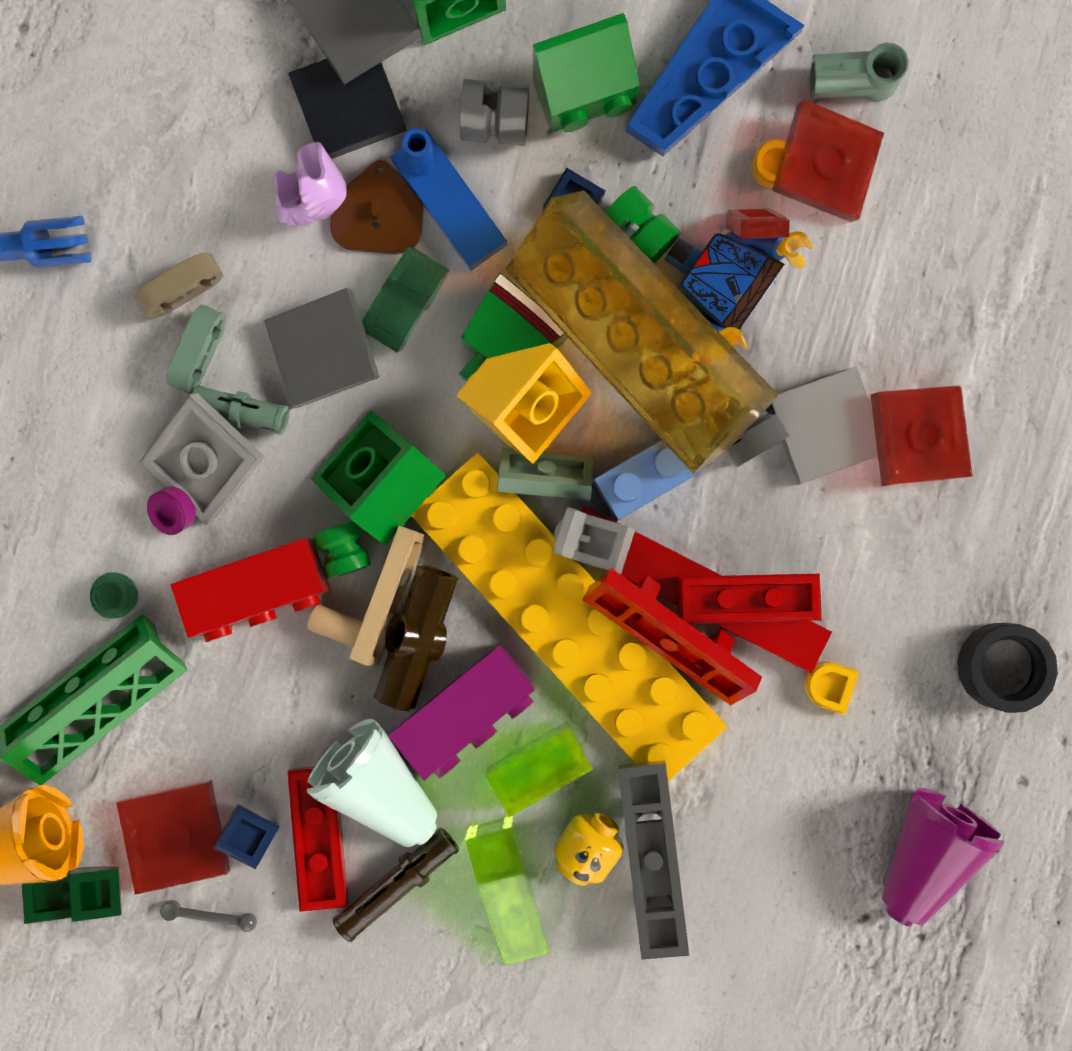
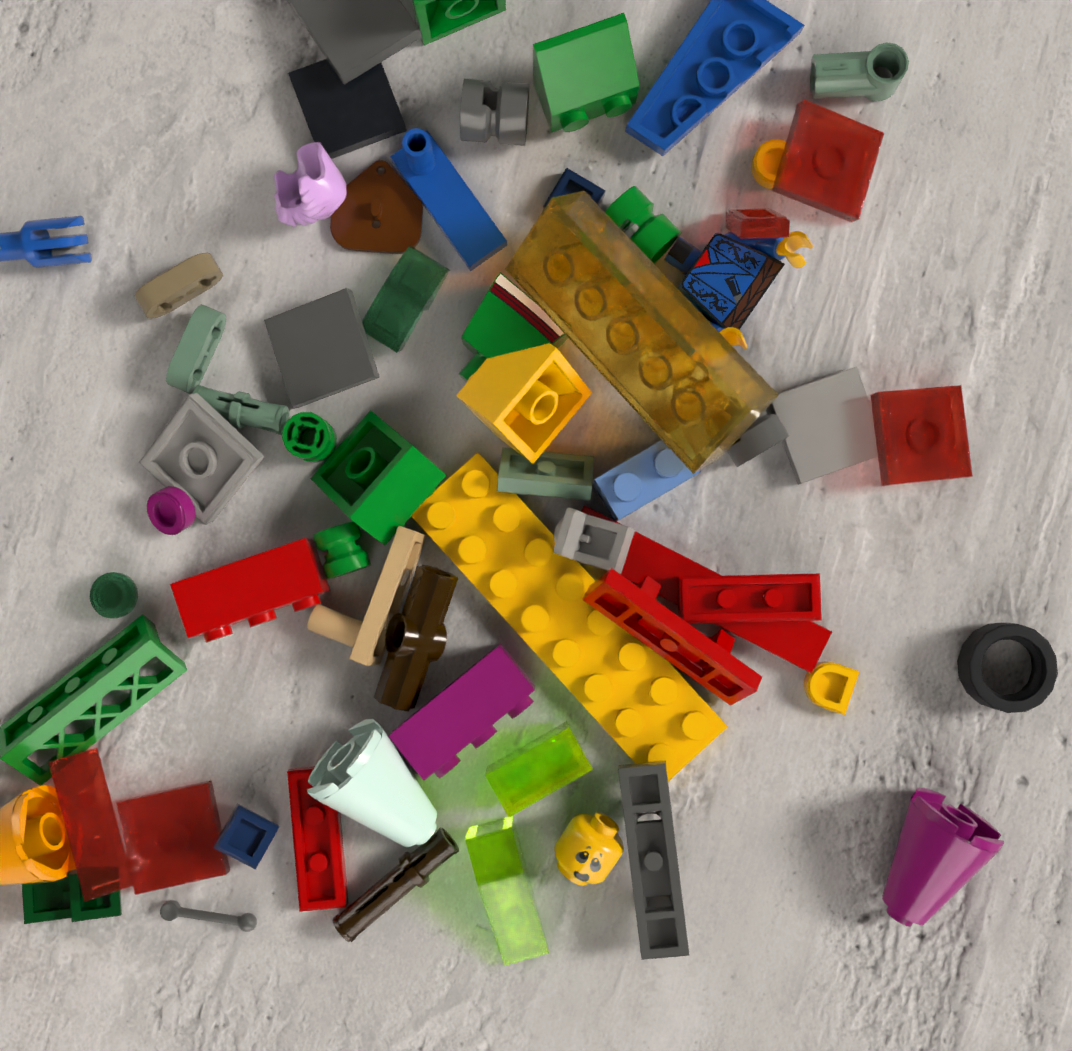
none -> clear red tile [49,748,134,902]
none -> green wheel [282,412,337,463]

